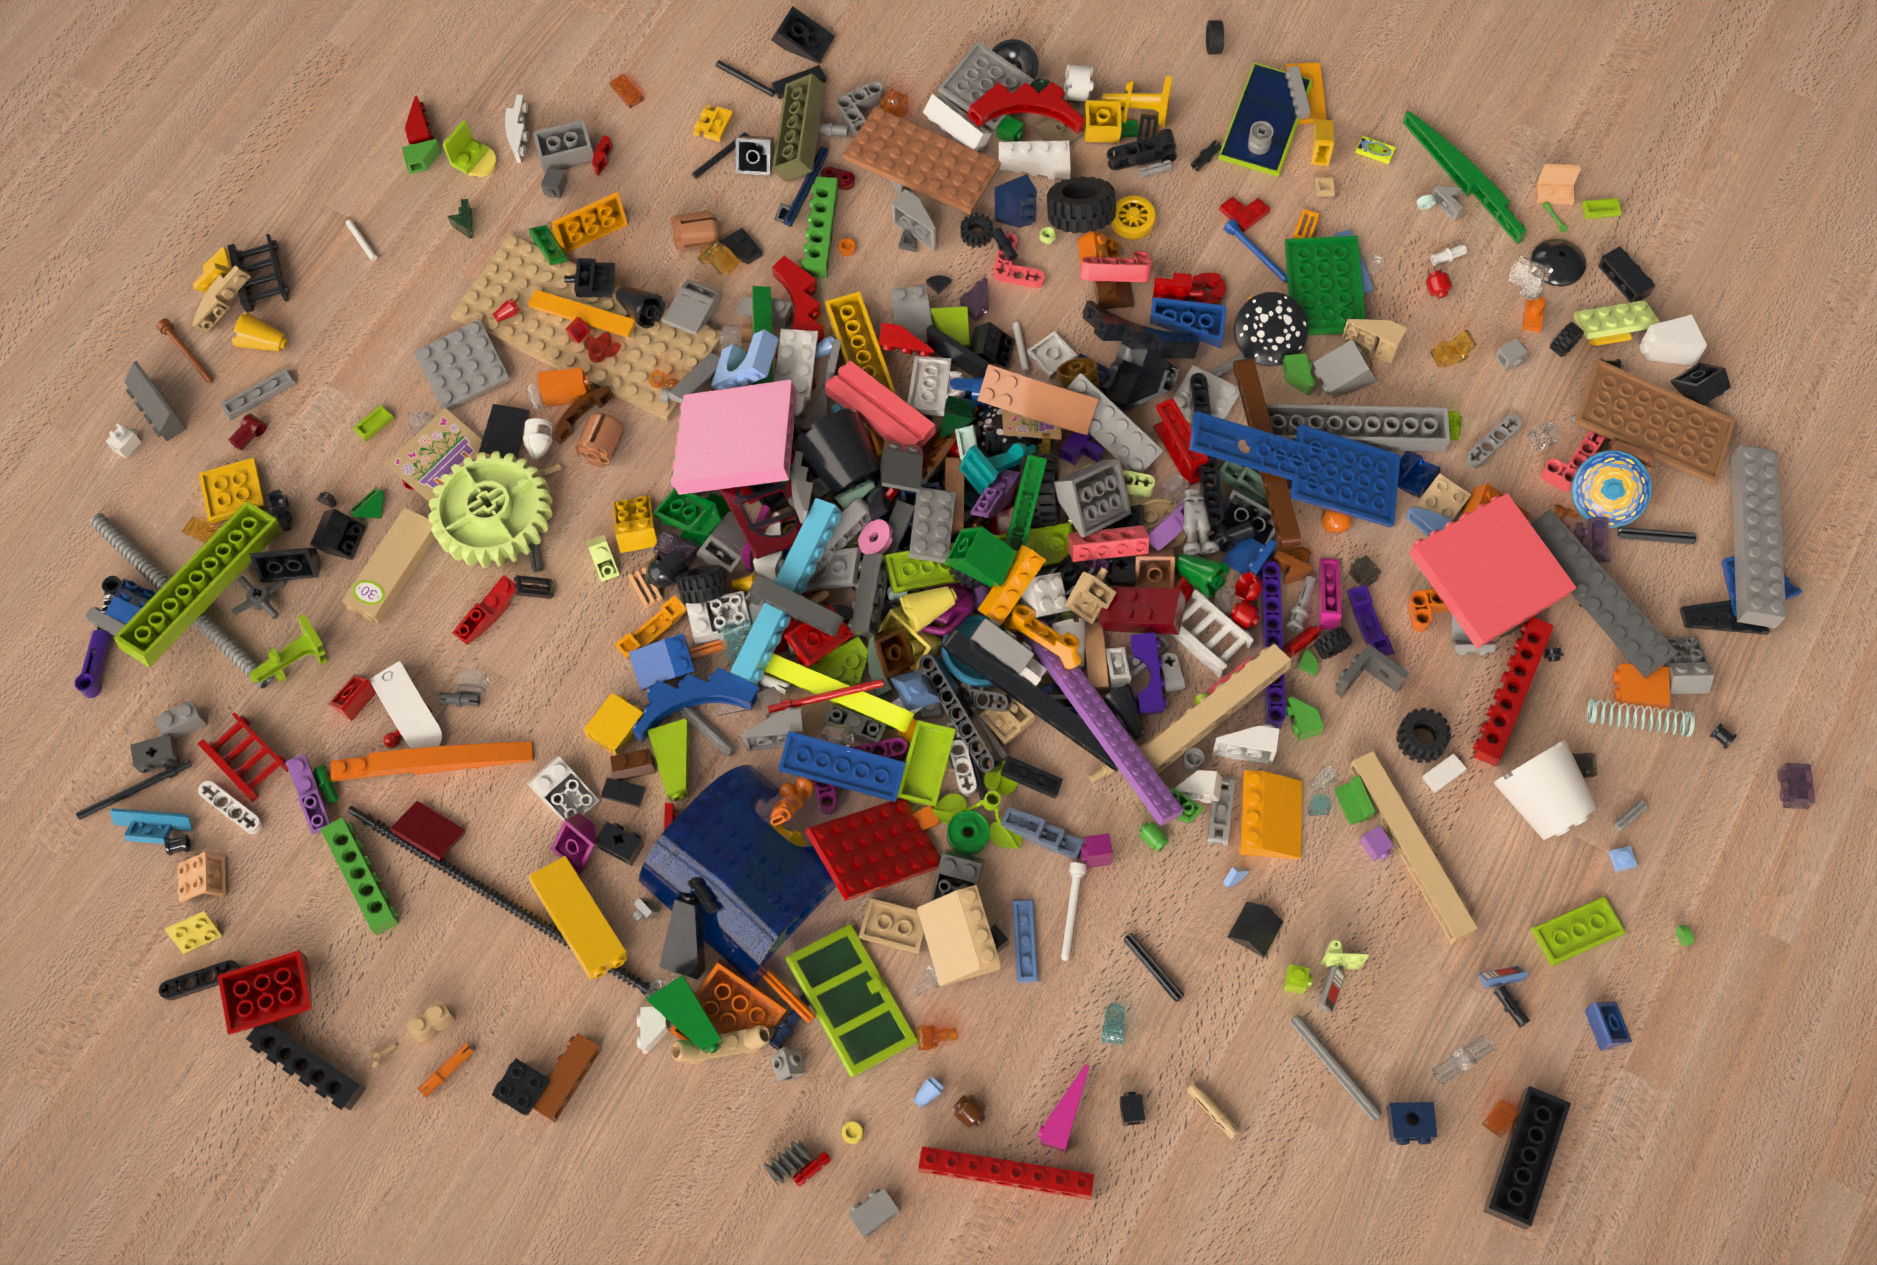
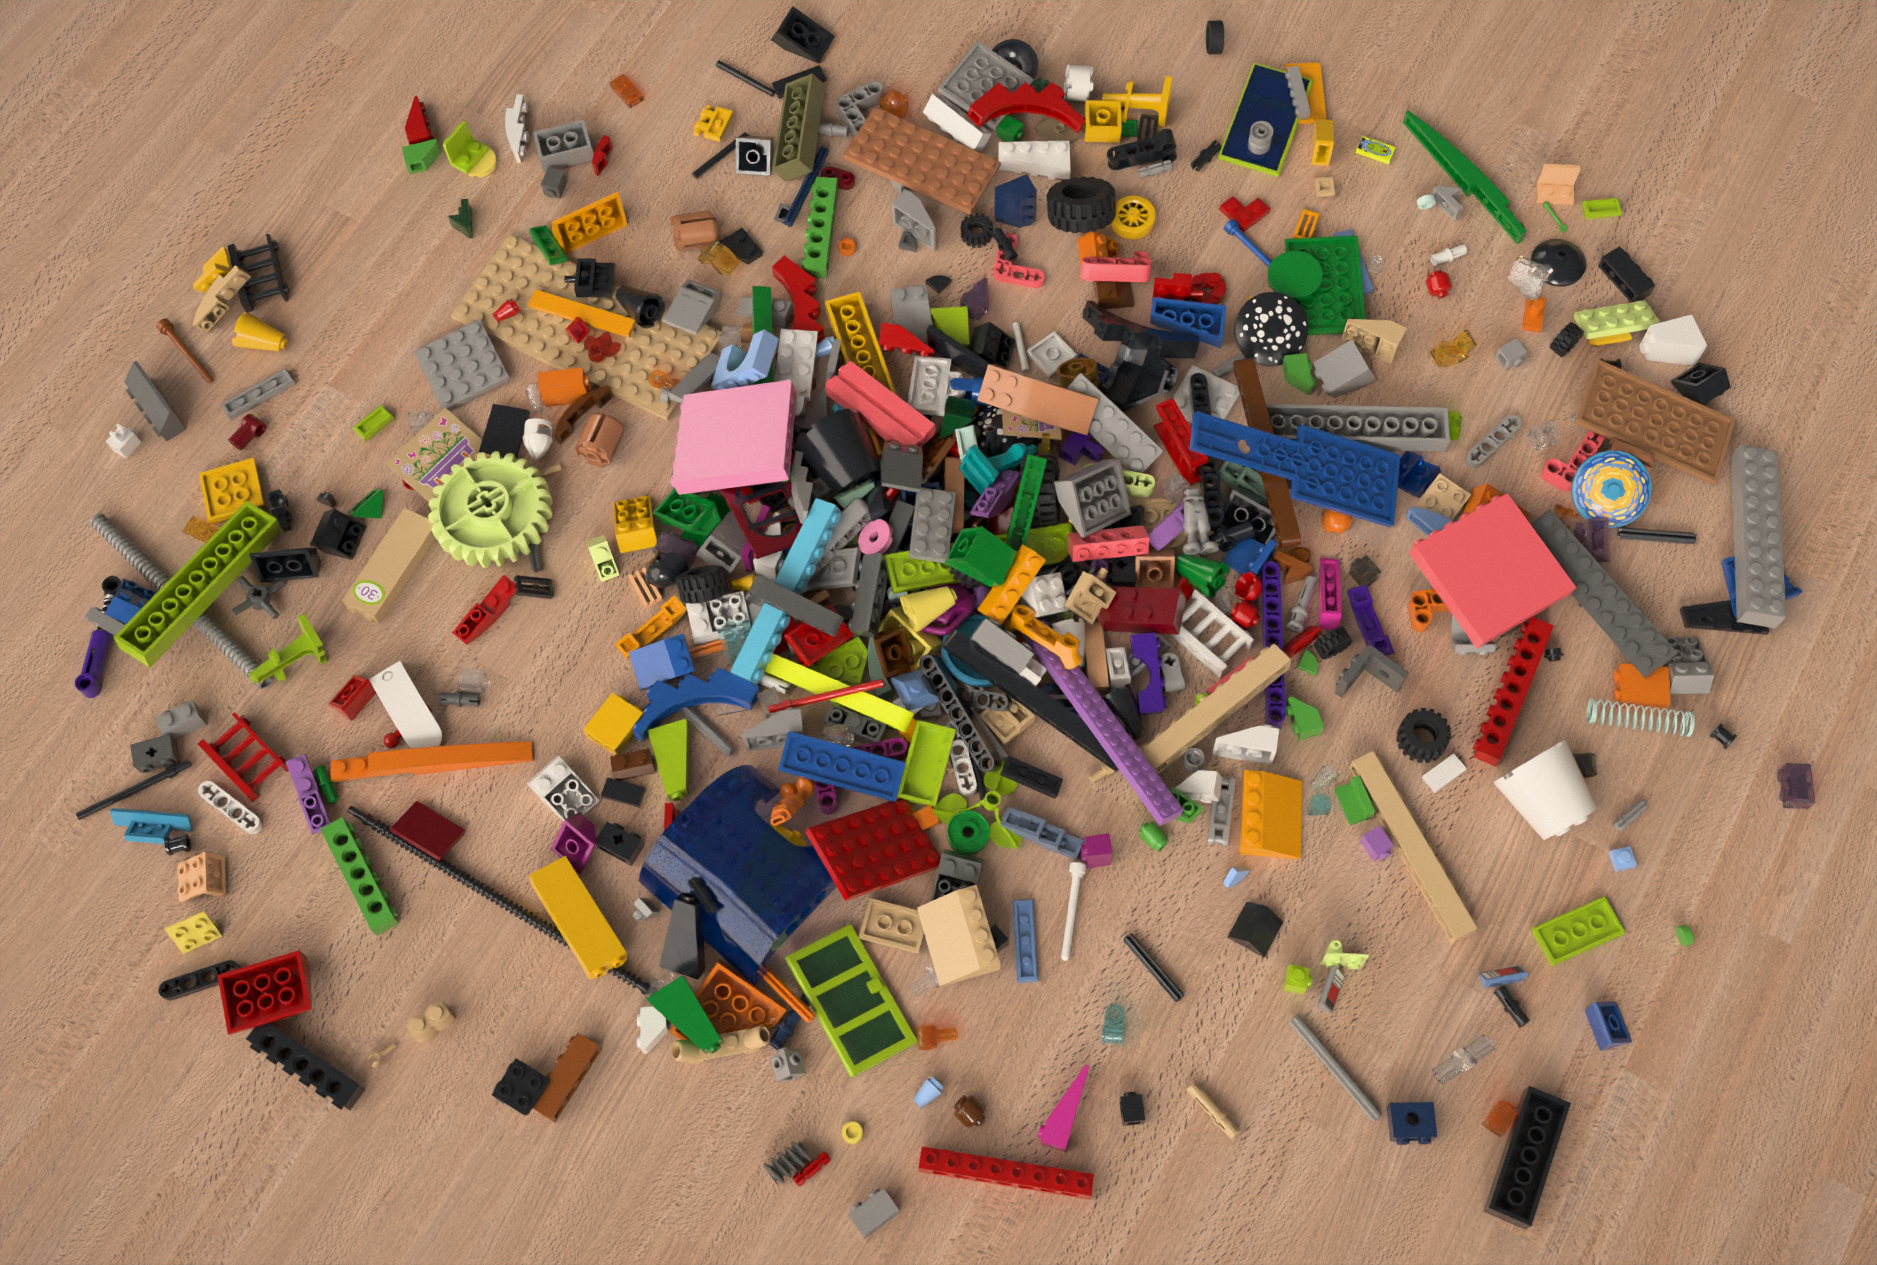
white bar [346,219,378,261] -> none
orange pin [417,1043,474,1098] -> none
yellowish green plate [1039,227,1057,244] -> none
none -> green tile [1267,251,1323,301]

